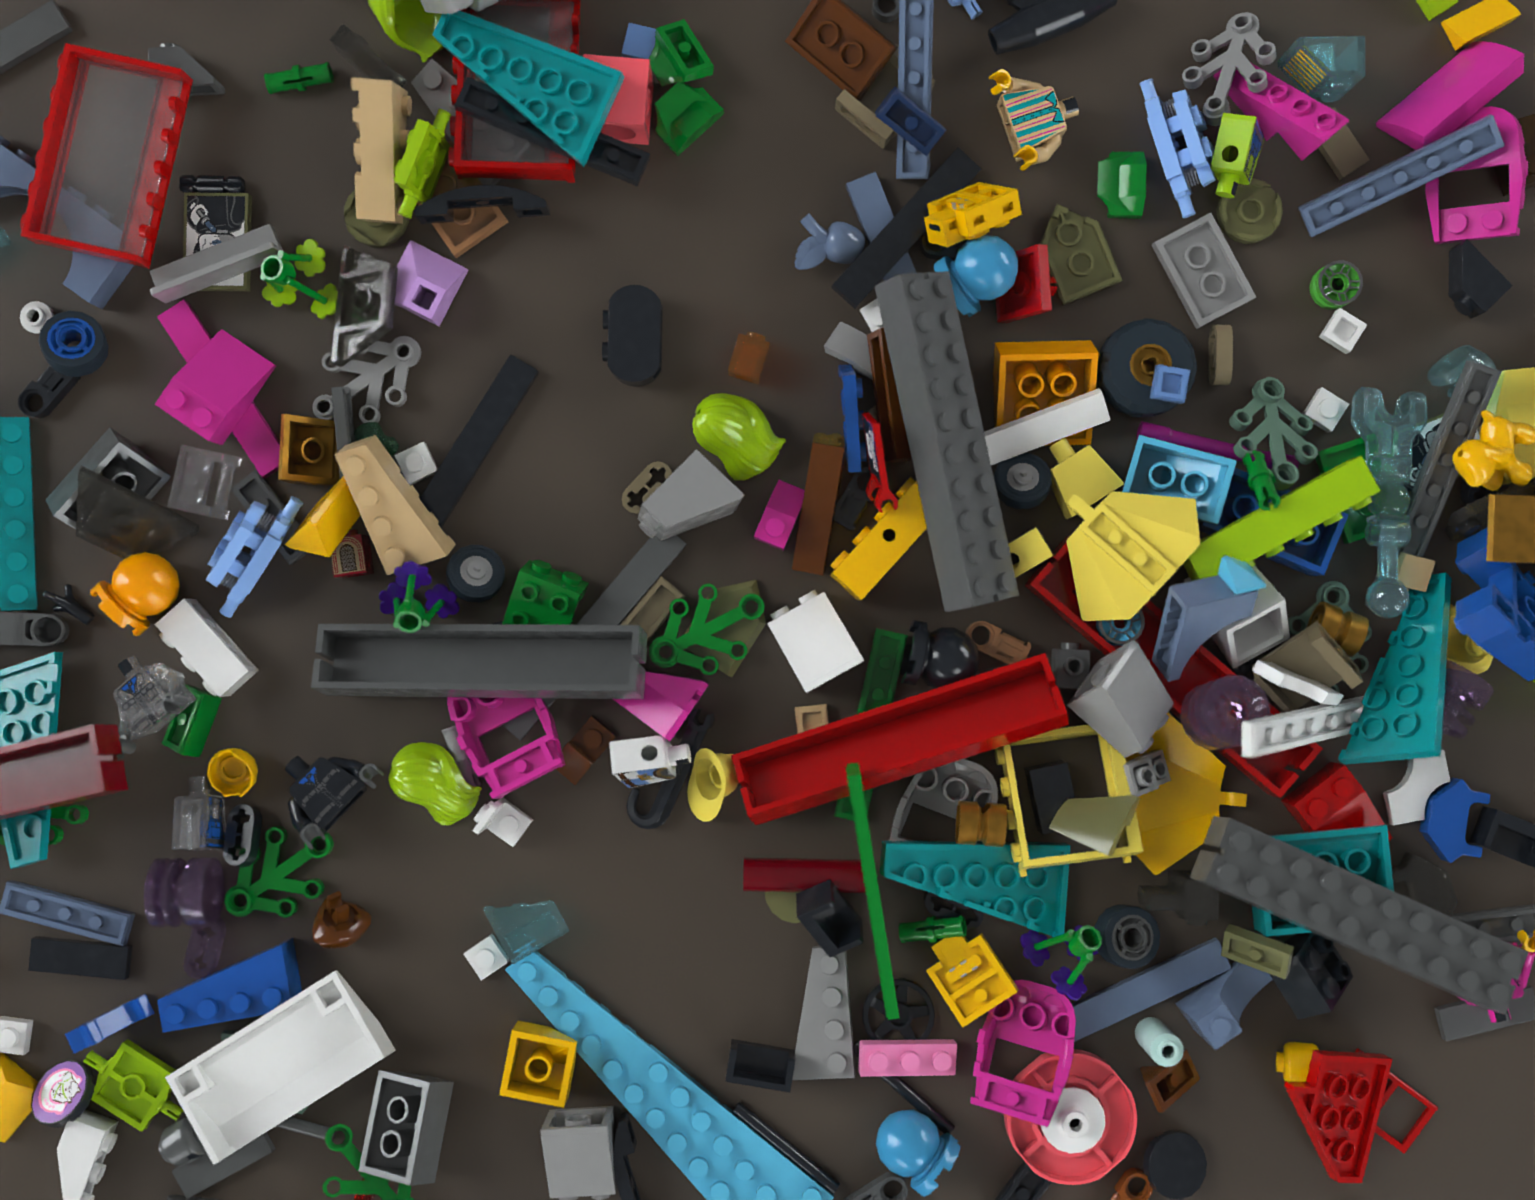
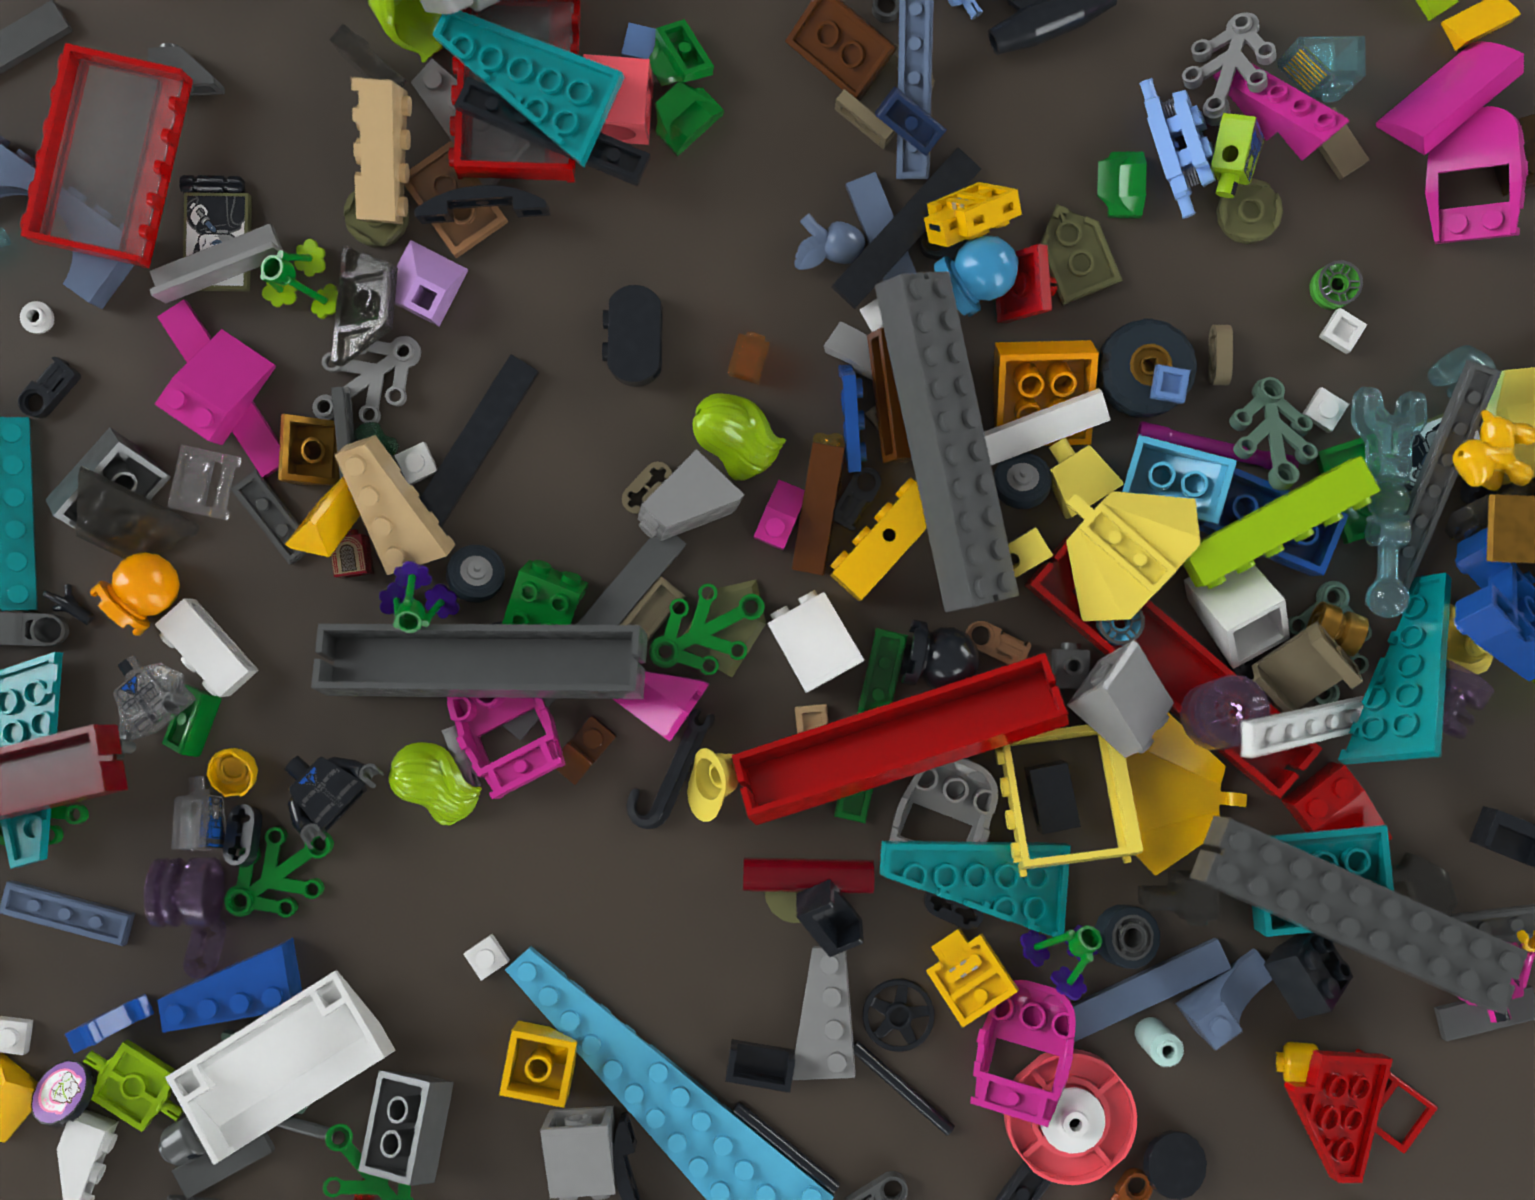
black tile [28,936,133,980] -> none
wheel [39,311,109,377] -> none
light blue piece [205,496,303,618] -> none
green pin [264,62,334,95] -> none
reddish brown piece [312,891,371,949] -> none
lime plate [394,109,452,219] -> none
white bracket [473,798,533,847] -> none
clear light blue wing [483,901,570,965] -> none
white torso [609,736,691,788] -> none
green tile [846,762,900,1020] -> none
bright pink plate [858,1039,957,1077] -> none
red flag [862,412,899,513] -> none
dark azure tile [876,1109,961,1197] -> none
green pin [898,915,967,943] -> none
pearl gold wheel [955,800,1007,847] -> none
torso [988,69,1079,171] -> none
olive slope [1049,795,1141,856] -> none
light grey slope [1123,749,1171,797] -> none
reddish brown slope [1140,1049,1200,1112] -> none
light grey plate [1151,213,1256,330] -> none
sand blue arch [1152,575,1259,682] -> none
medium azure slope [1218,556,1266,595] -> none
olive plate [1221,923,1294,980] -> none
green pin [1243,450,1281,510] -> none
white tile [1253,660,1343,706] -> none
sand blue tile [1298,114,1505,238] -> none
white tile [1383,749,1450,825] -> none
tan tile [1391,552,1436,592] -> none
blue piece [1419,778,1491,863] -> none
black slope [1448,239,1513,319] -> none

